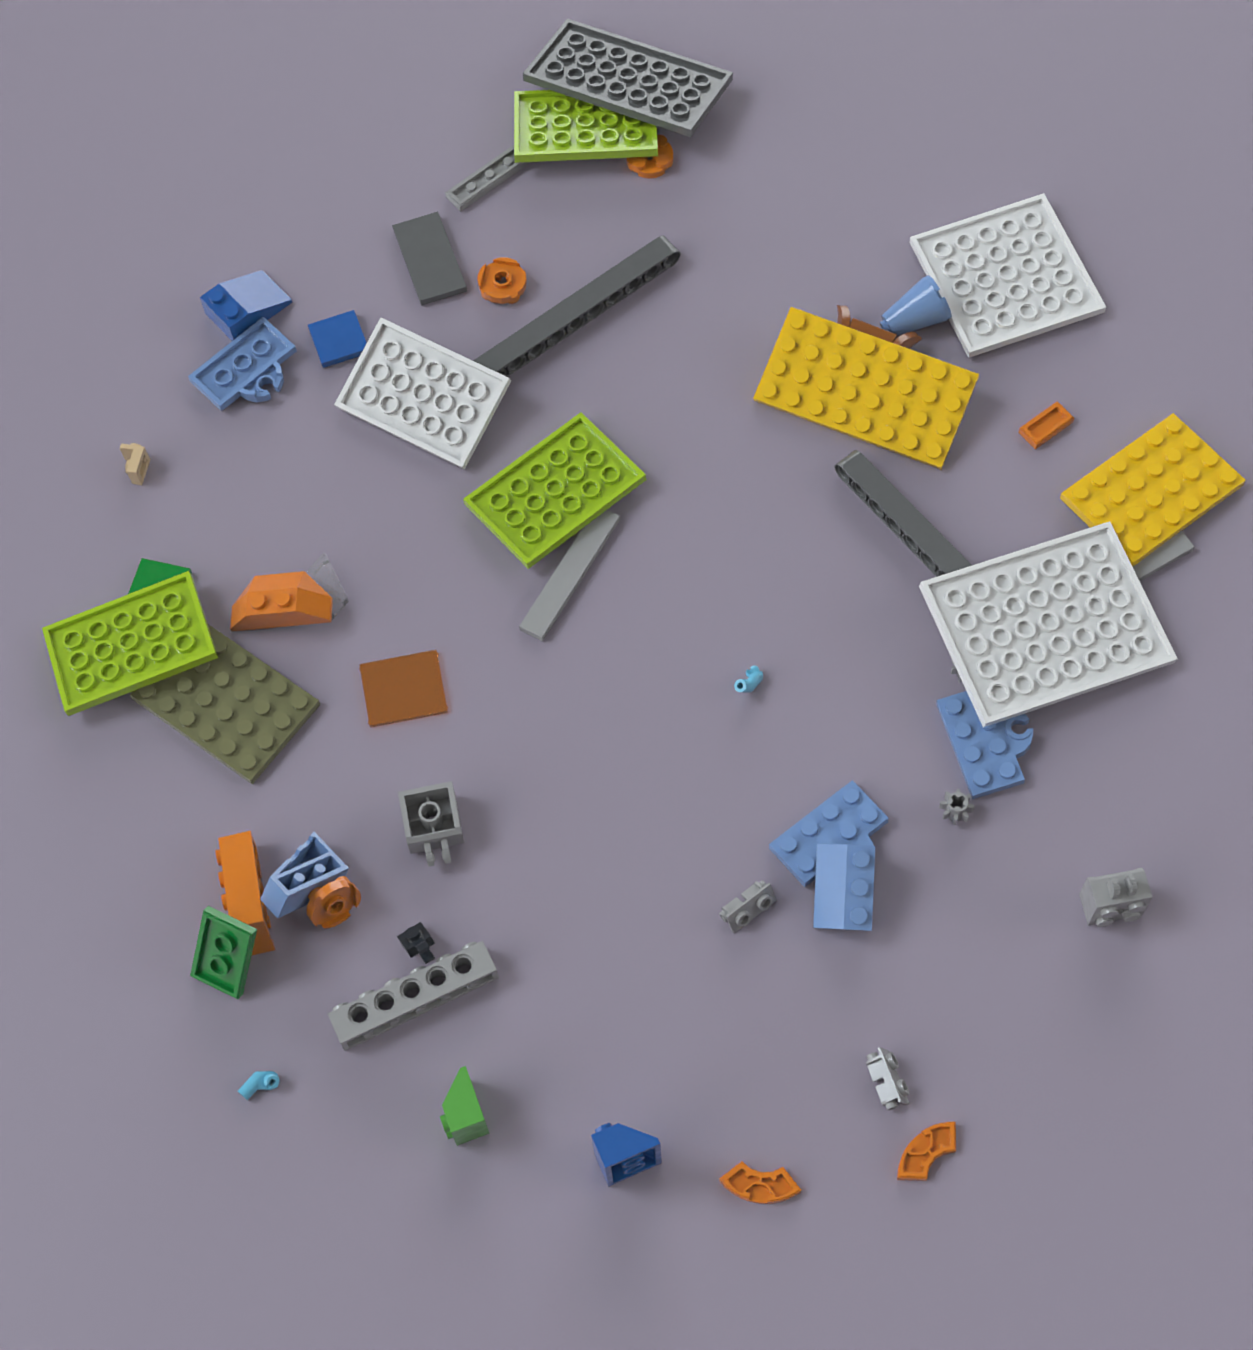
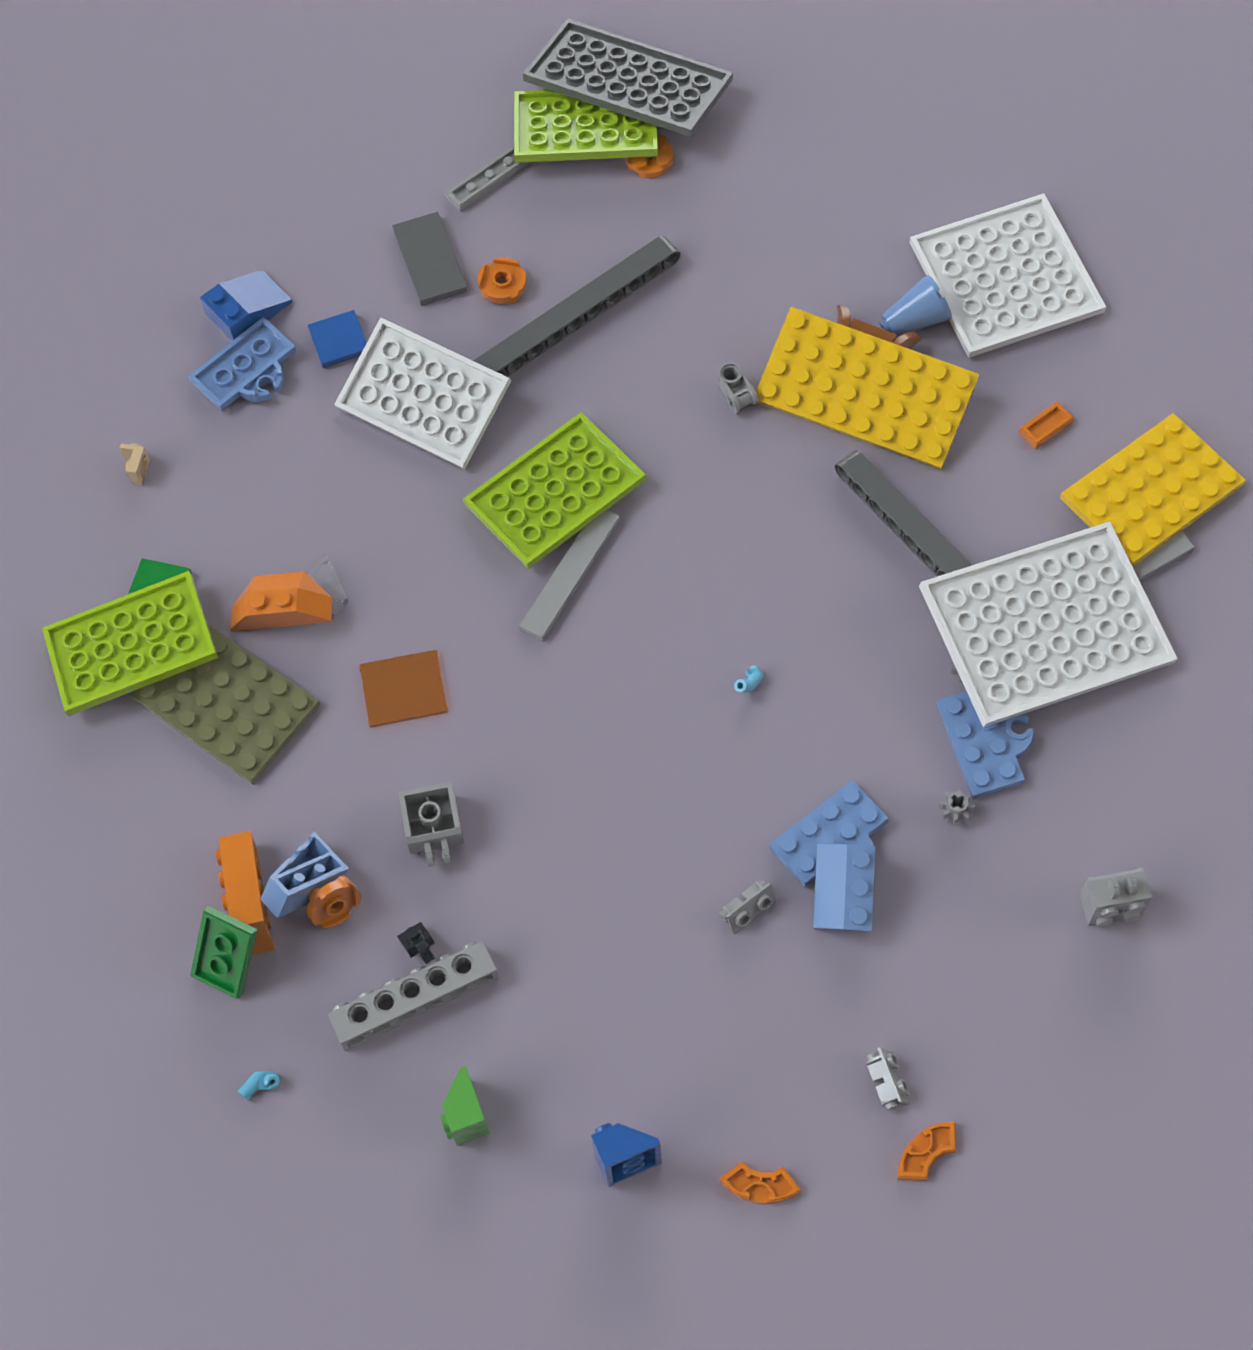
none -> light grey piece [719,363,759,414]

